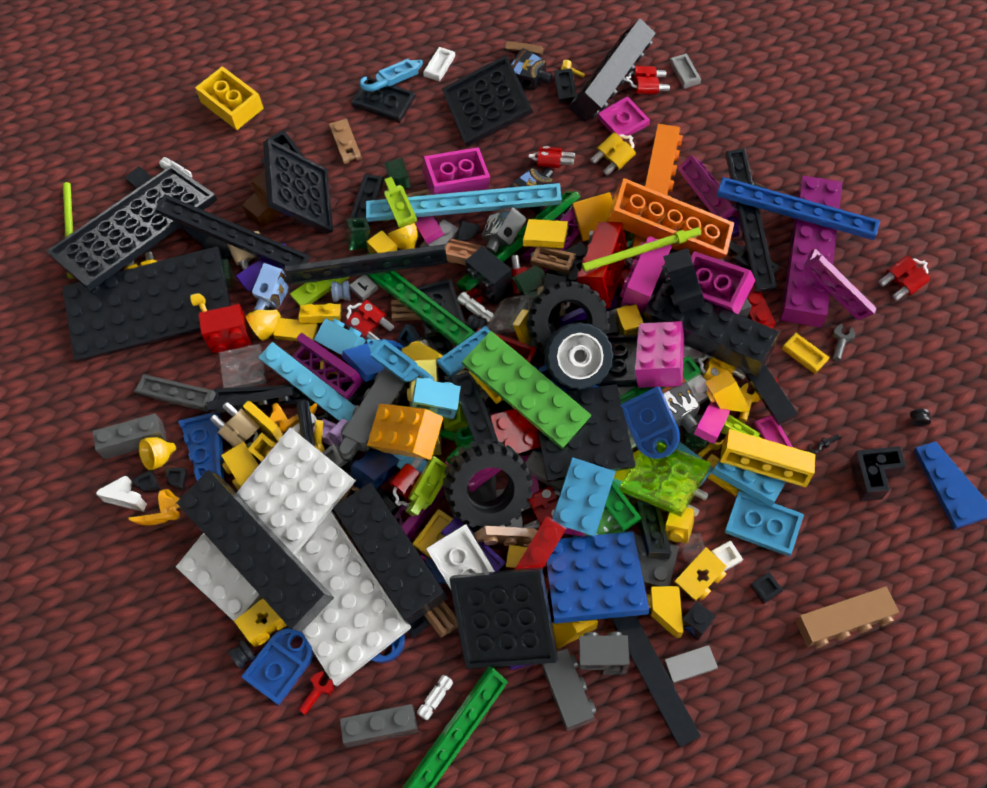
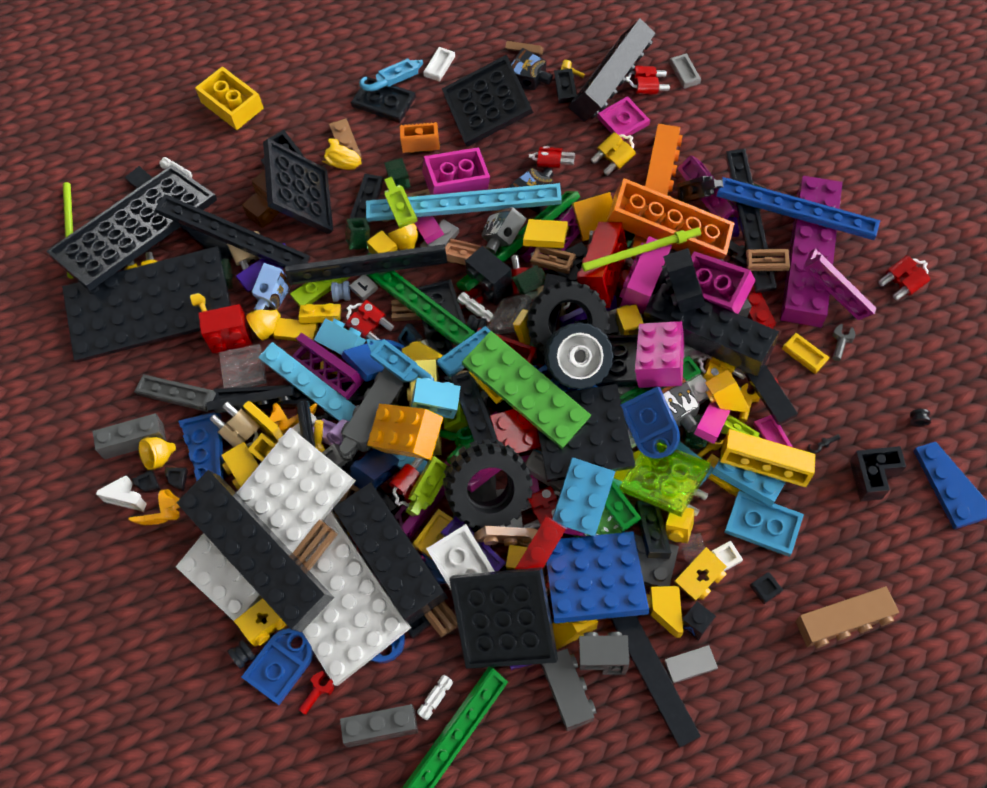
black tile [456,221,480,240] -> none
none -> medium nougat tile [293,519,338,570]
none -> yellow piece [322,139,362,170]
none -> orange brick [400,122,440,153]
none -> black hinge [677,176,723,203]
none -> medium nougat tile [746,249,790,271]

